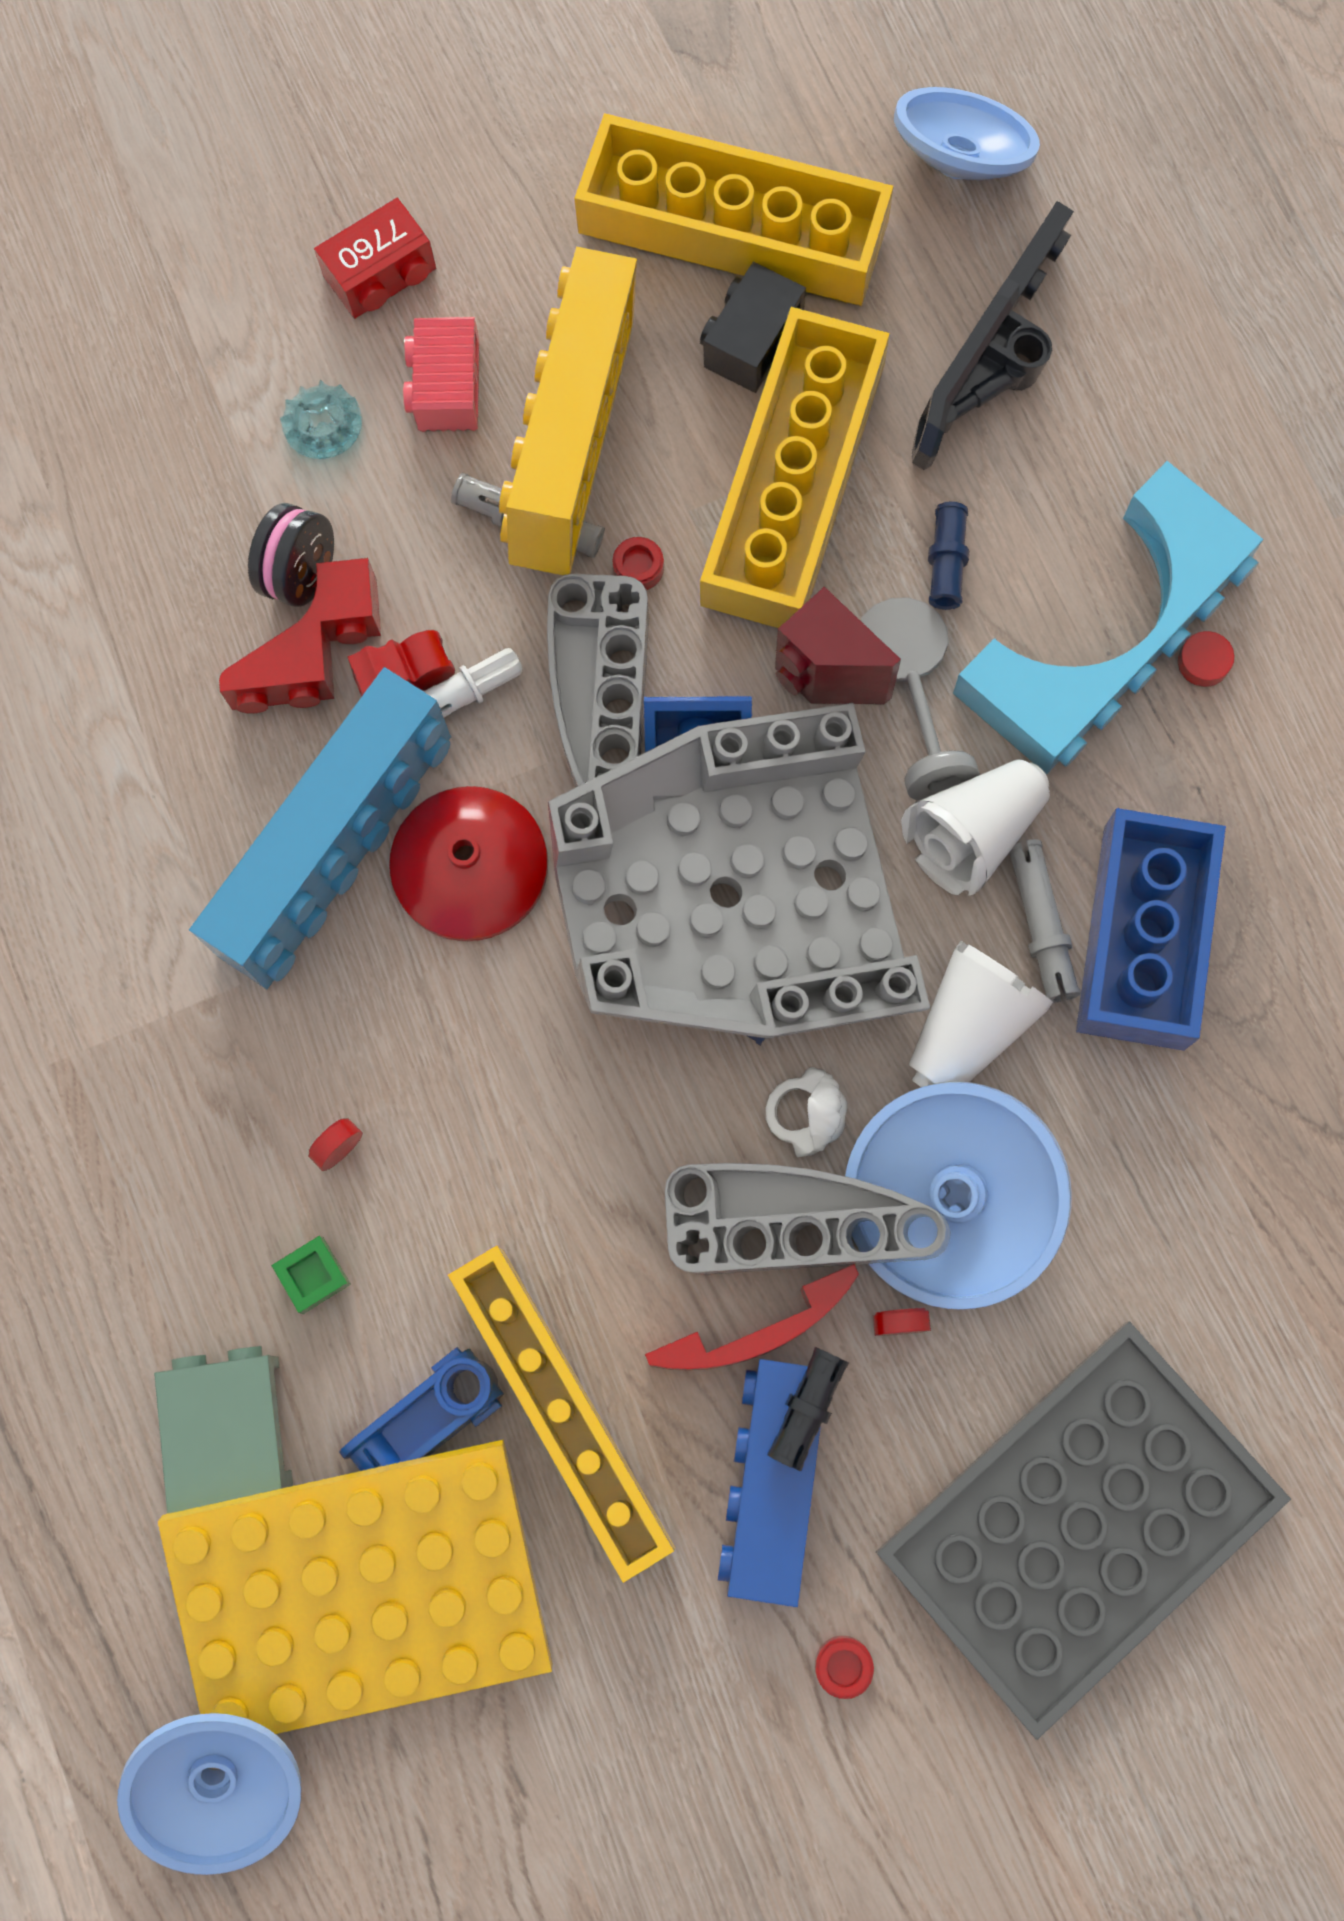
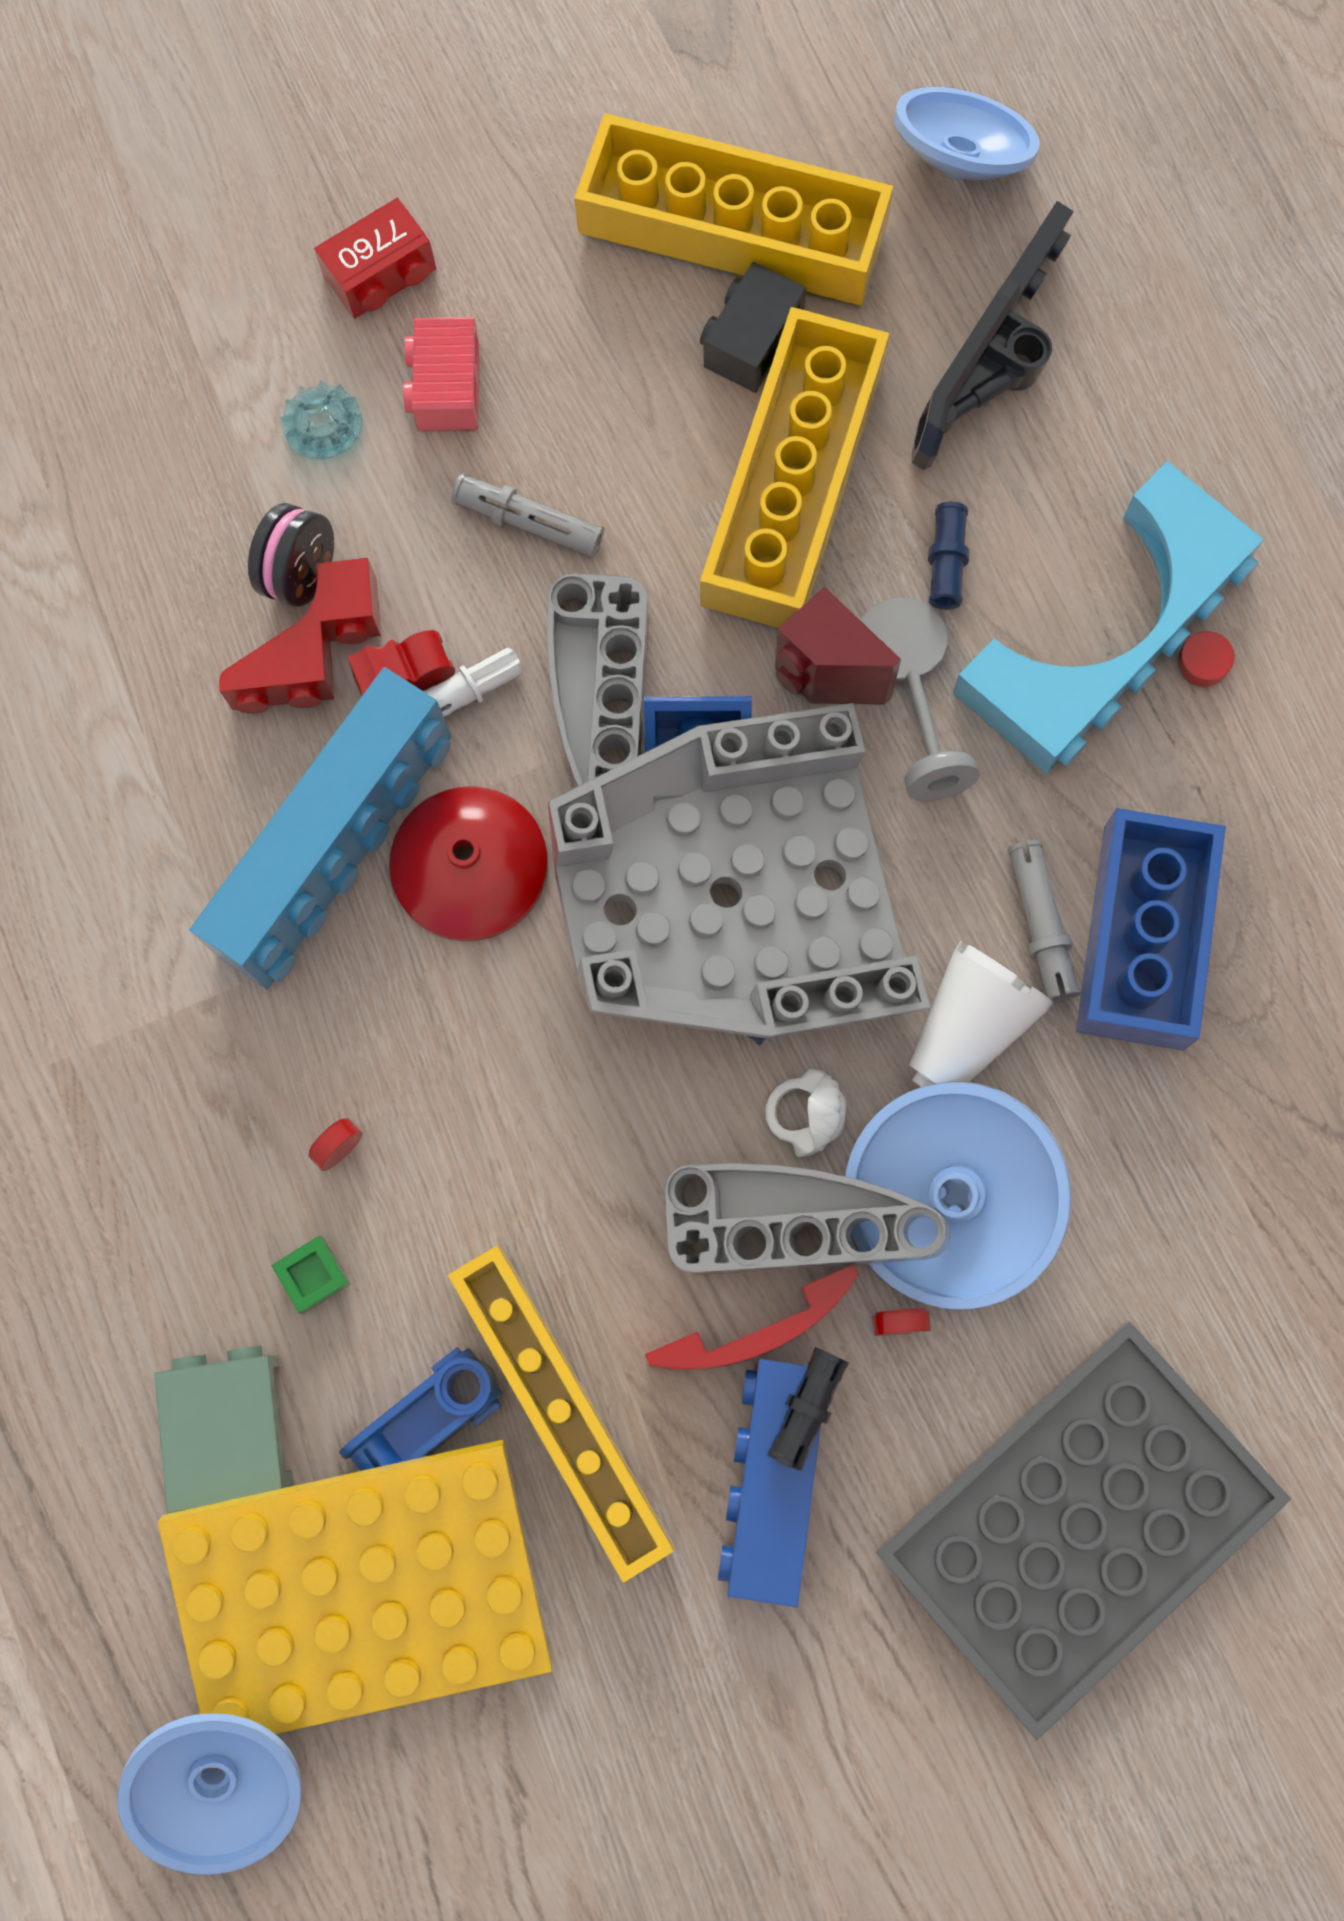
yellow brick [499,246,637,575] -> none
red tile [612,537,664,590] -> none
red tile [815,1636,874,1699] -> none
white cone [901,759,1050,896] -> none

